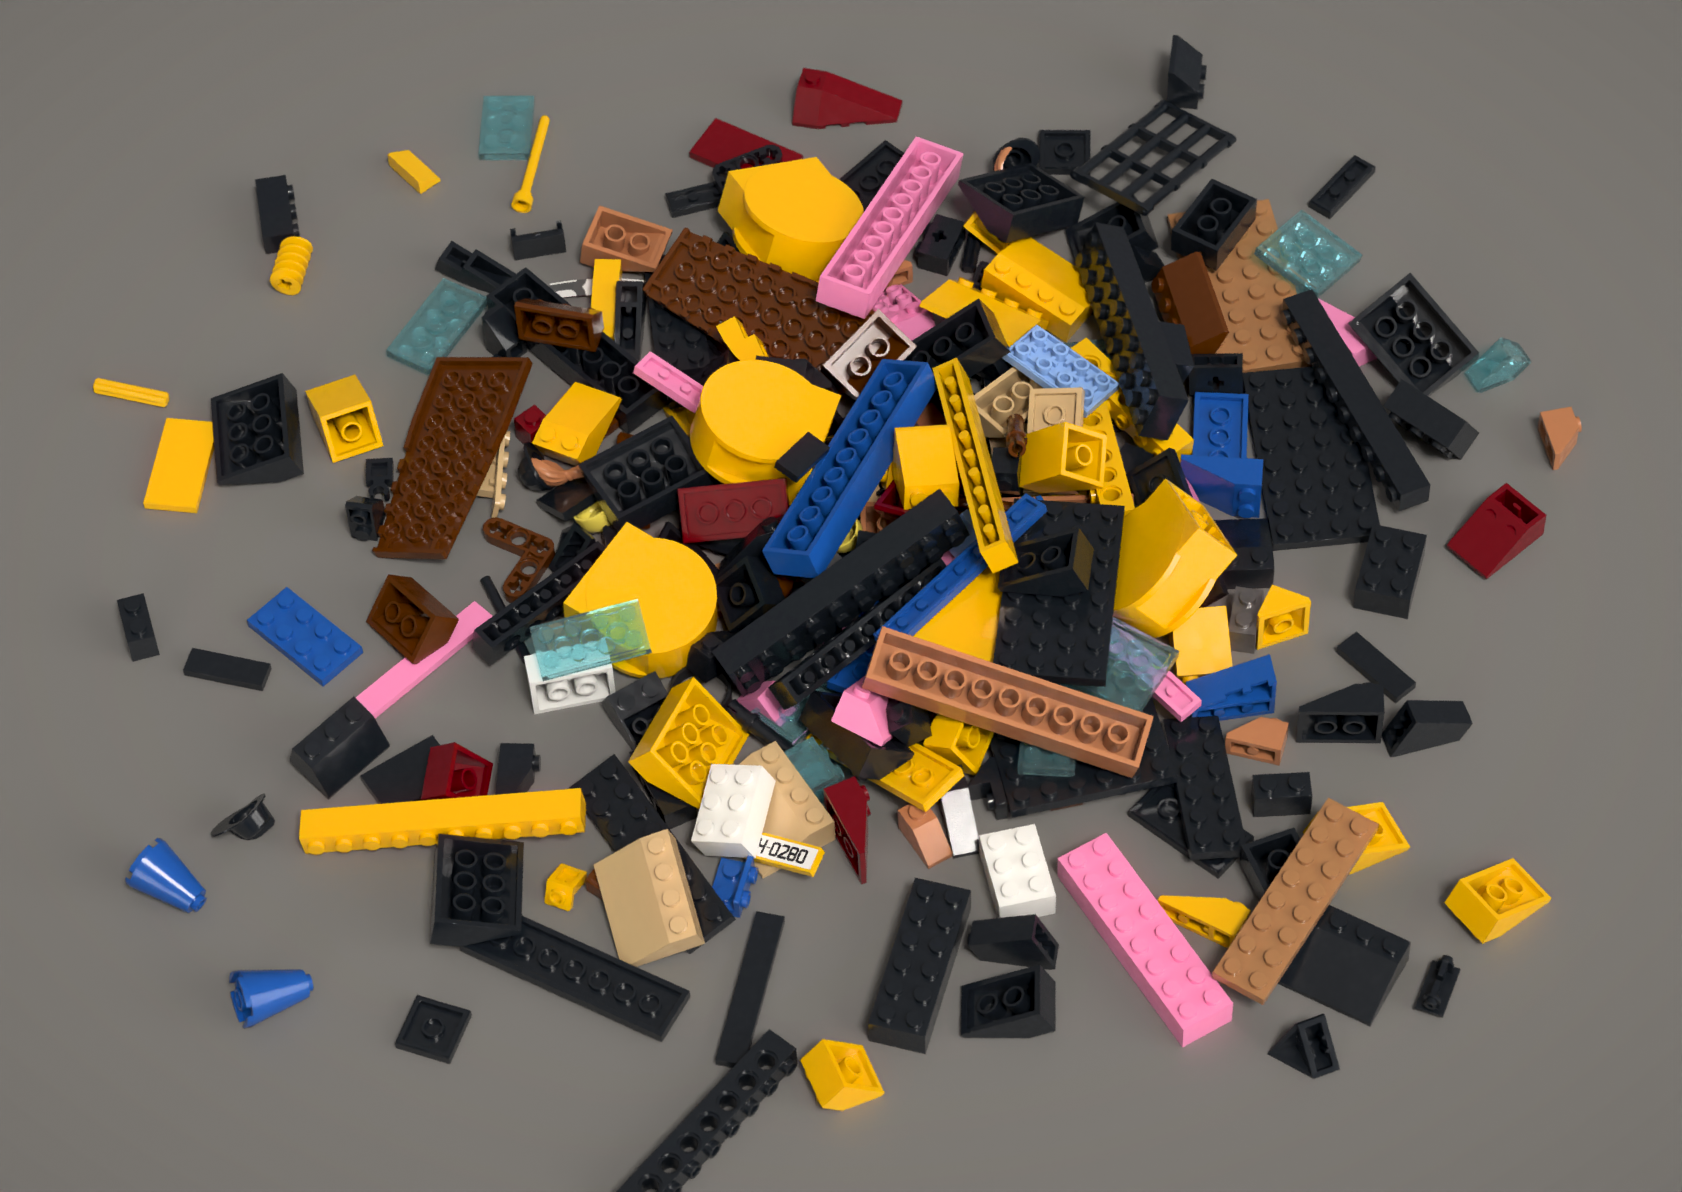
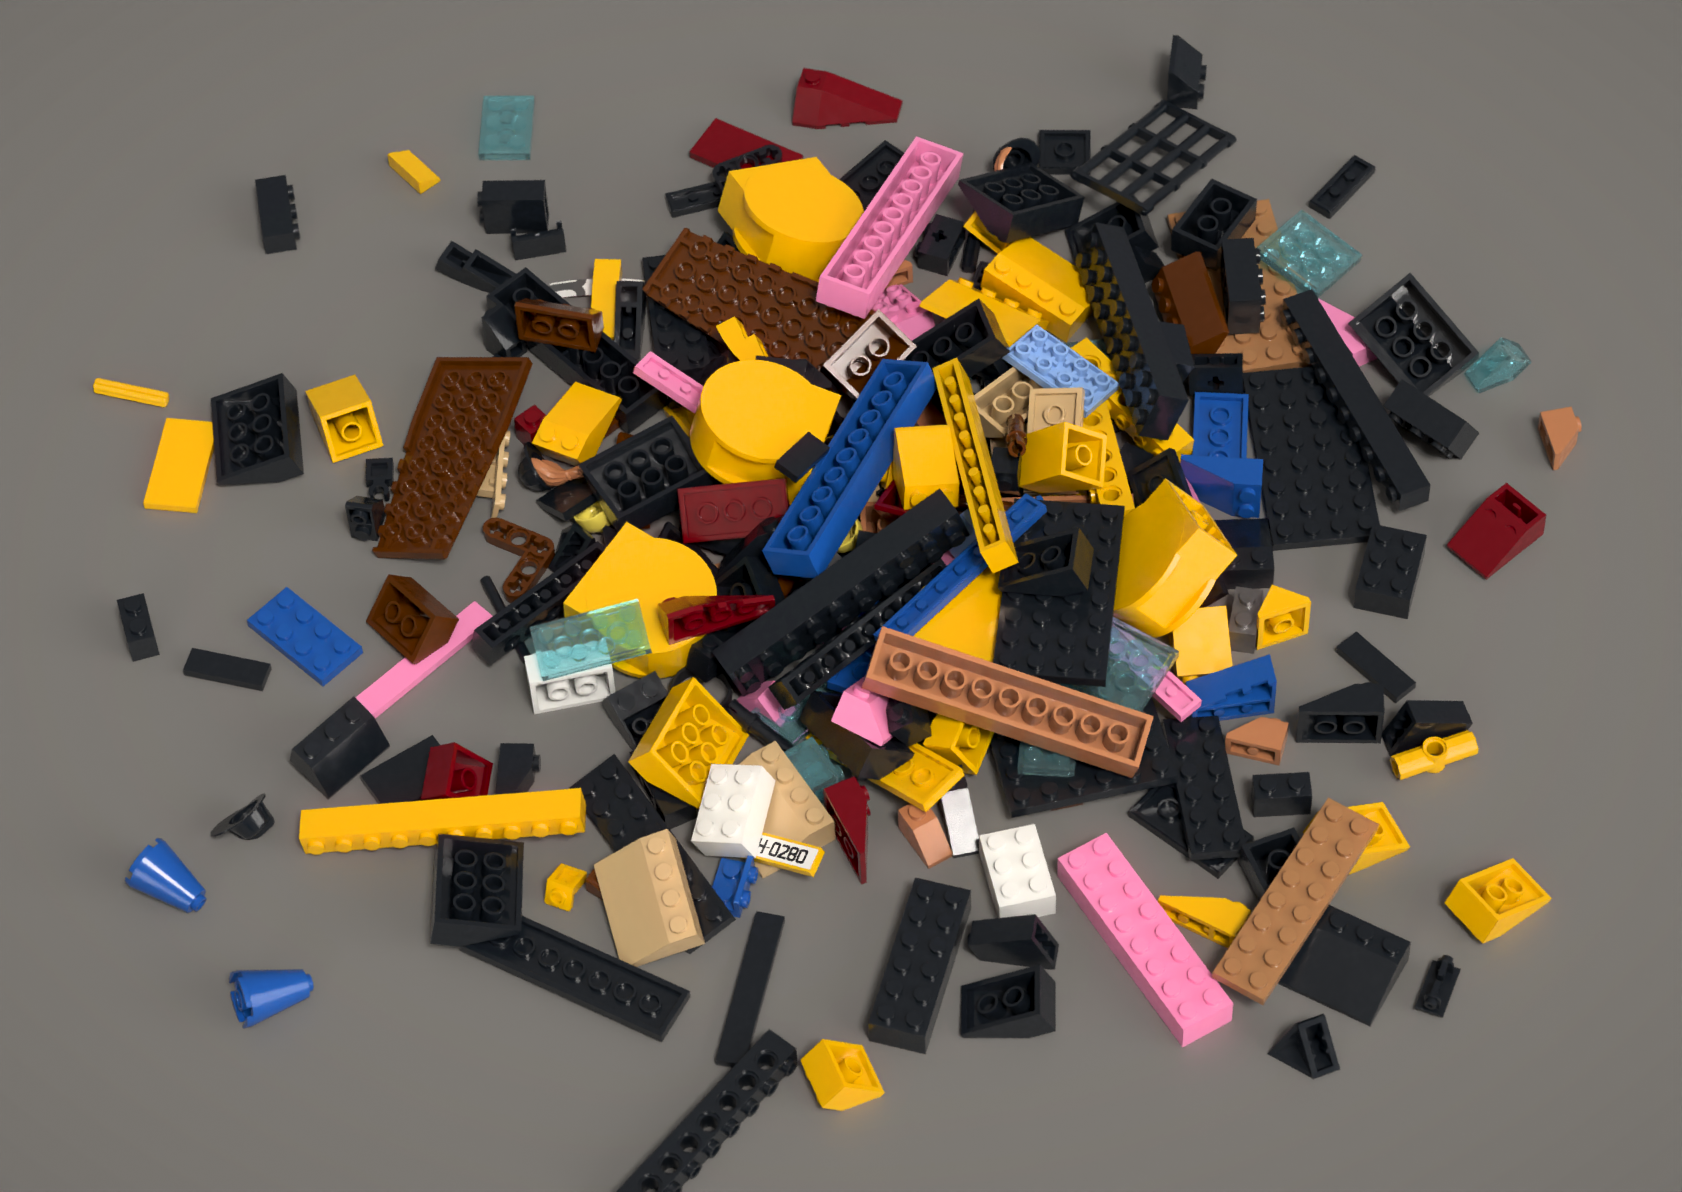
yellow piece [270,236,313,295] -> none
clear light blue plate [386,278,487,375] -> none
black tile [395,995,472,1064] -> none
yellow piece [511,115,550,213] -> none
nougat slope [580,205,673,272] -> none
black slope [968,756,1007,820] -> none
none -> black brick [477,180,549,234]
none -> dark red wedge [658,595,775,645]
none -> black brick [1220,238,1266,335]
none -> yellow piece [1390,730,1478,780]

